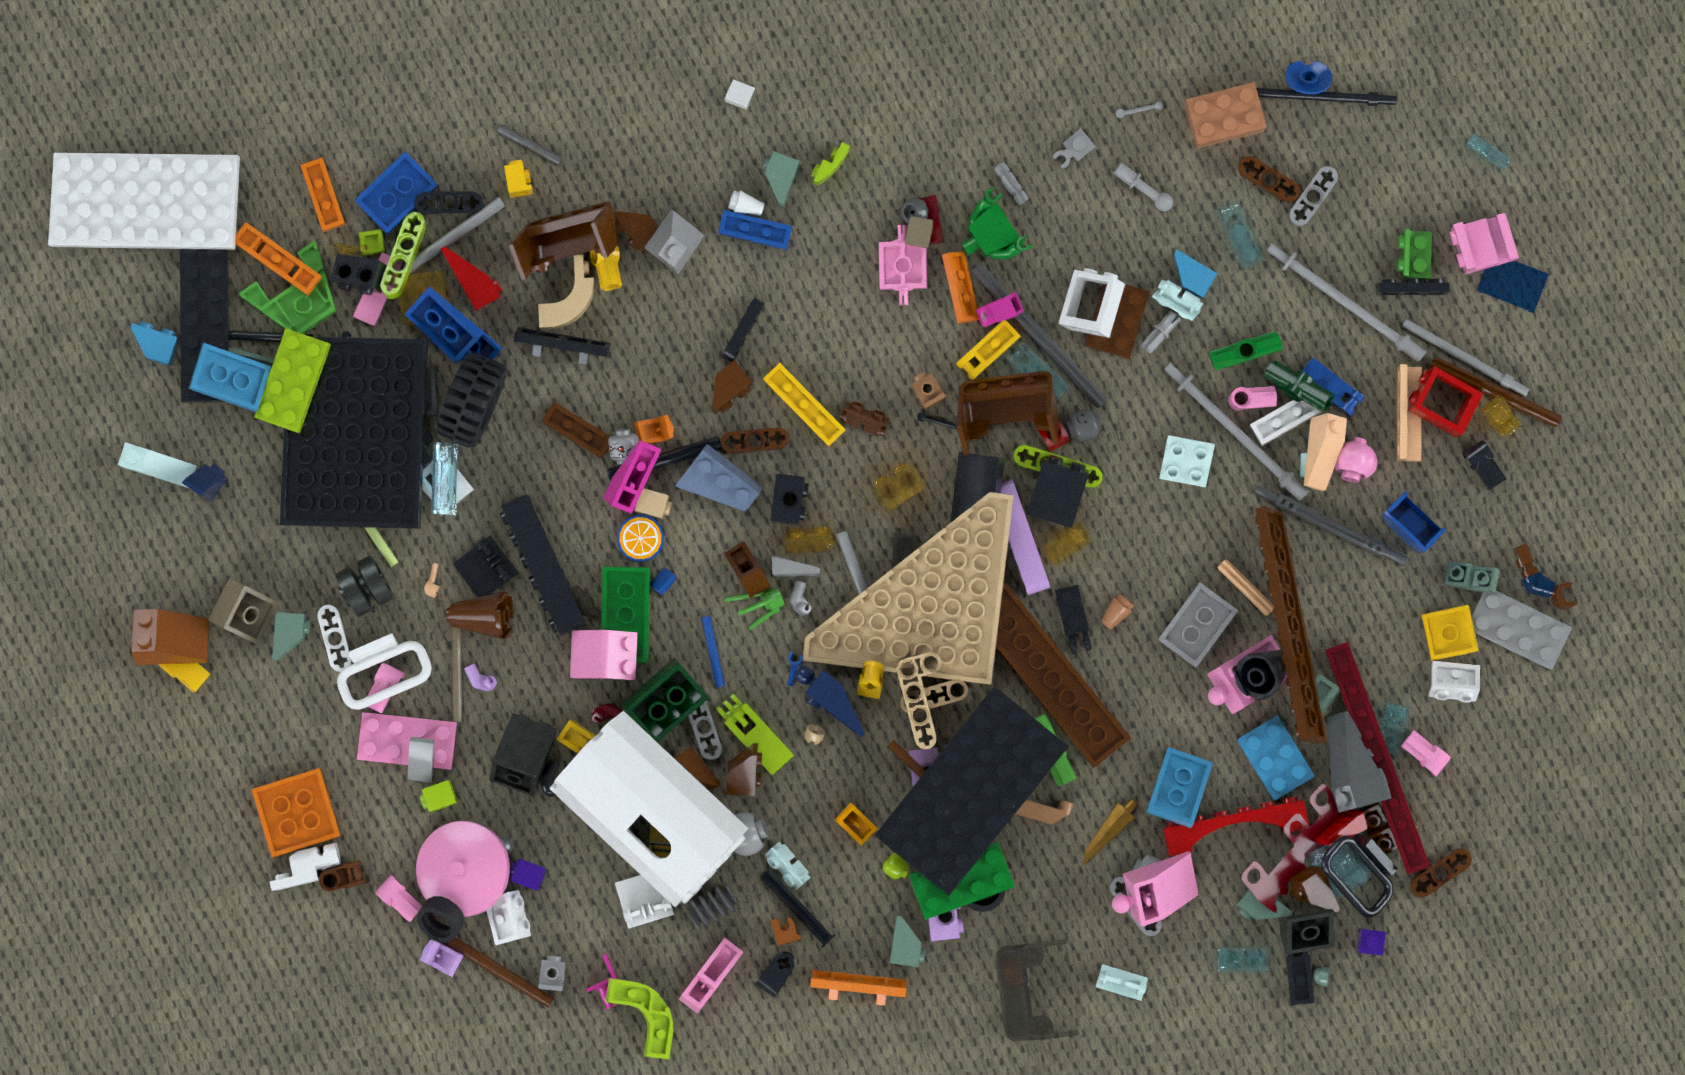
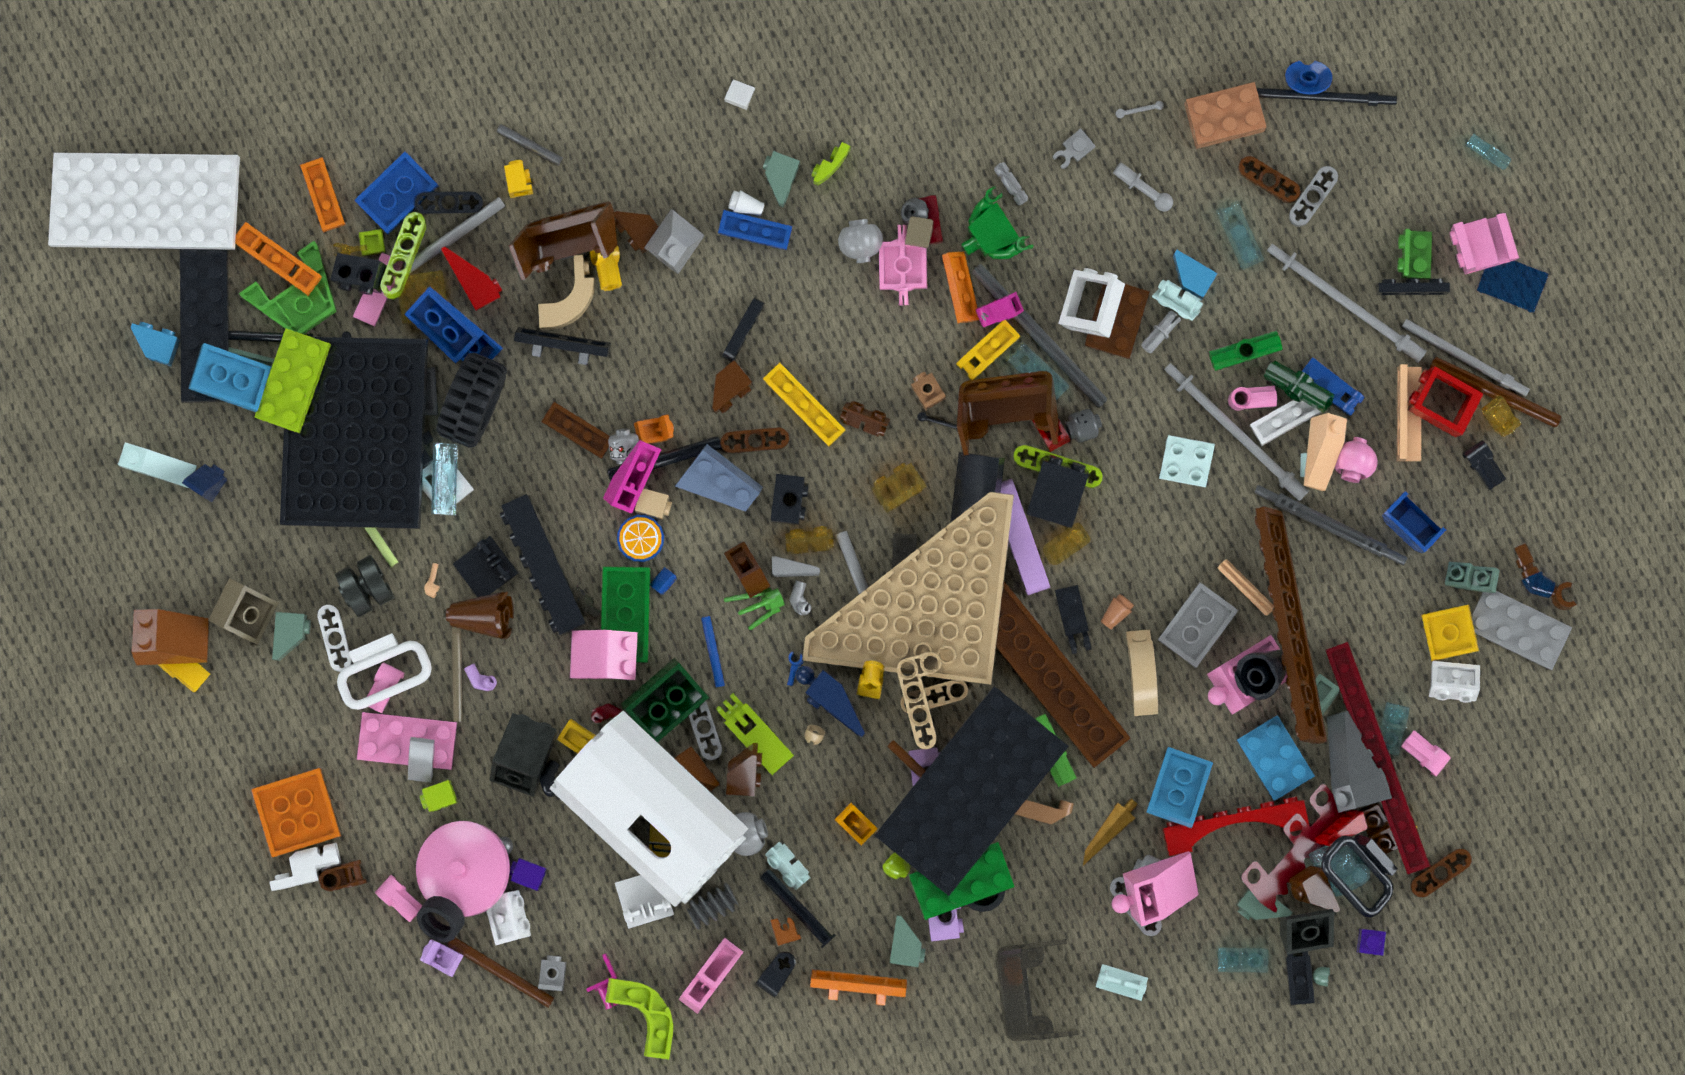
none -> light grey plant [838,219,883,263]
none -> tan arch [1126,630,1158,716]

